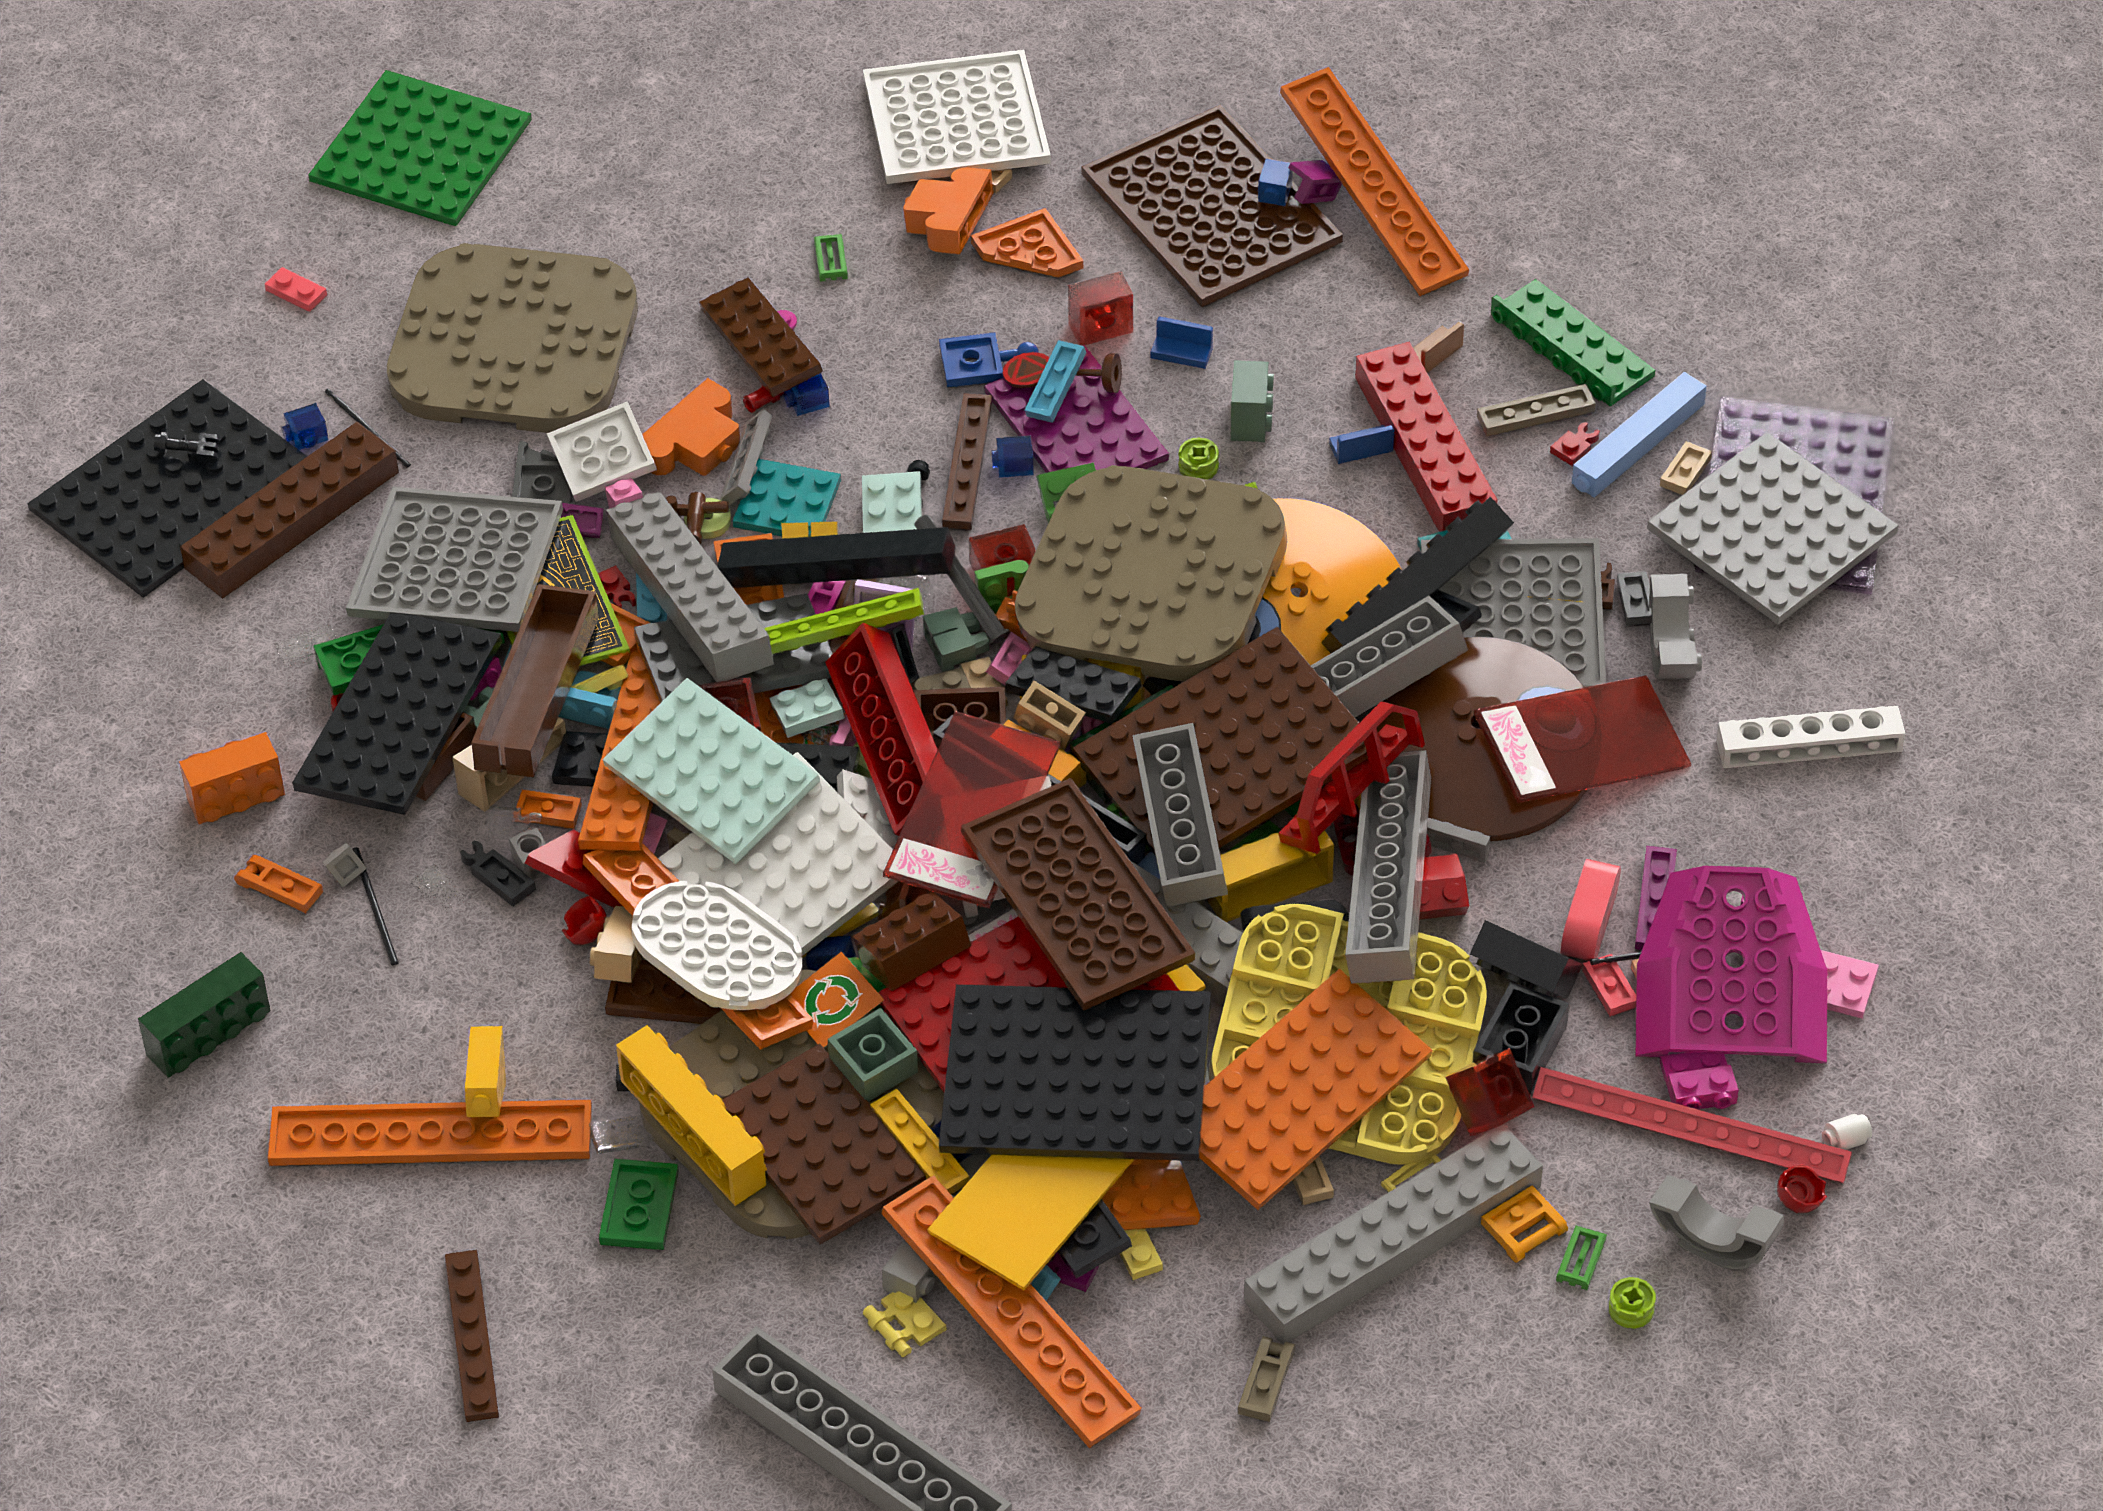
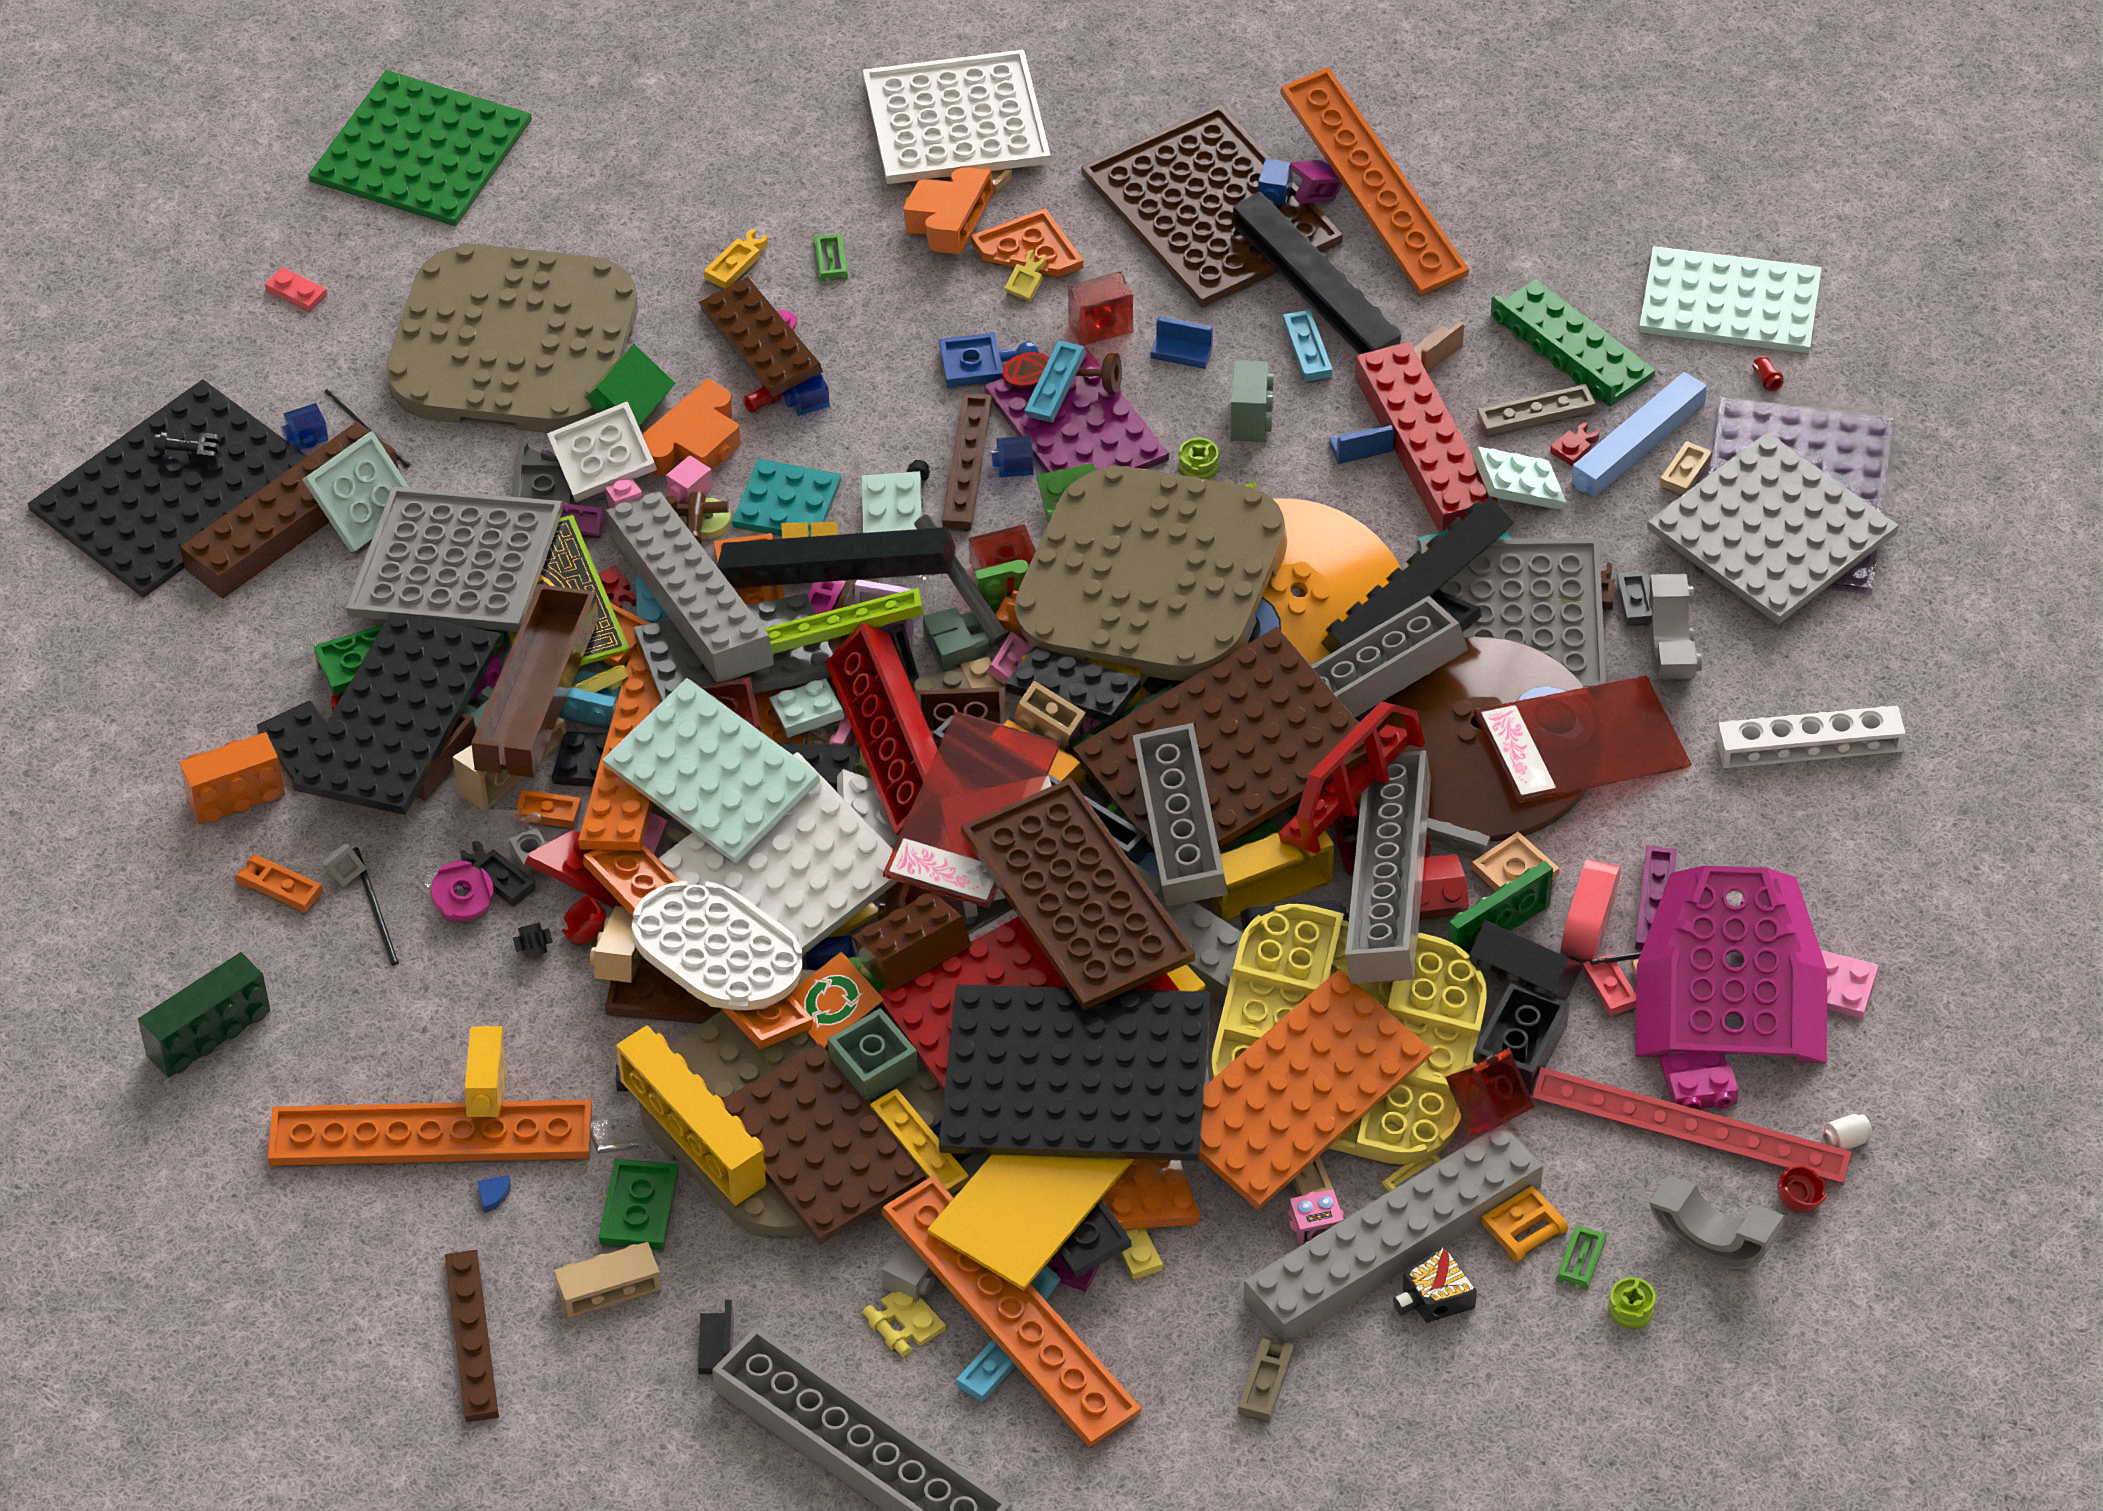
light grey plate [720,409,772,506] -> none
none -> black plate [256,700,326,781]
none -> light aqua plate [302,431,410,552]
none -> dark pink plate [430,861,493,922]
none -> blue tile [478,1175,511,1213]
none -> black gear [513,922,553,958]
none -> tan brick [554,1242,662,1318]
none -> green brick [585,344,676,426]
none -> bright pink brick [666,456,713,504]
none -> black panel [698,1299,734,1374]
none -> yellow plate [703,229,768,289]
none -> medium azure plate [956,1340,1016,1403]
none -> light yellow plate [1004,250,1046,302]
none -> black brick [1231,192,1402,355]
none -> medium azure plate [1283,310,1333,382]
none -> bright pink head [1288,1189,1345,1247]
none -> torso [1393,1246,1477,1323]
none -> green plate [1448,861,1553,957]
none -> light nougat plate [1471,832,1560,891]
none -> light aqua plate [1472,447,1566,509]
none -> light aqua plate [1639,246,1821,354]
none -> red pin [1752,356,1783,391]

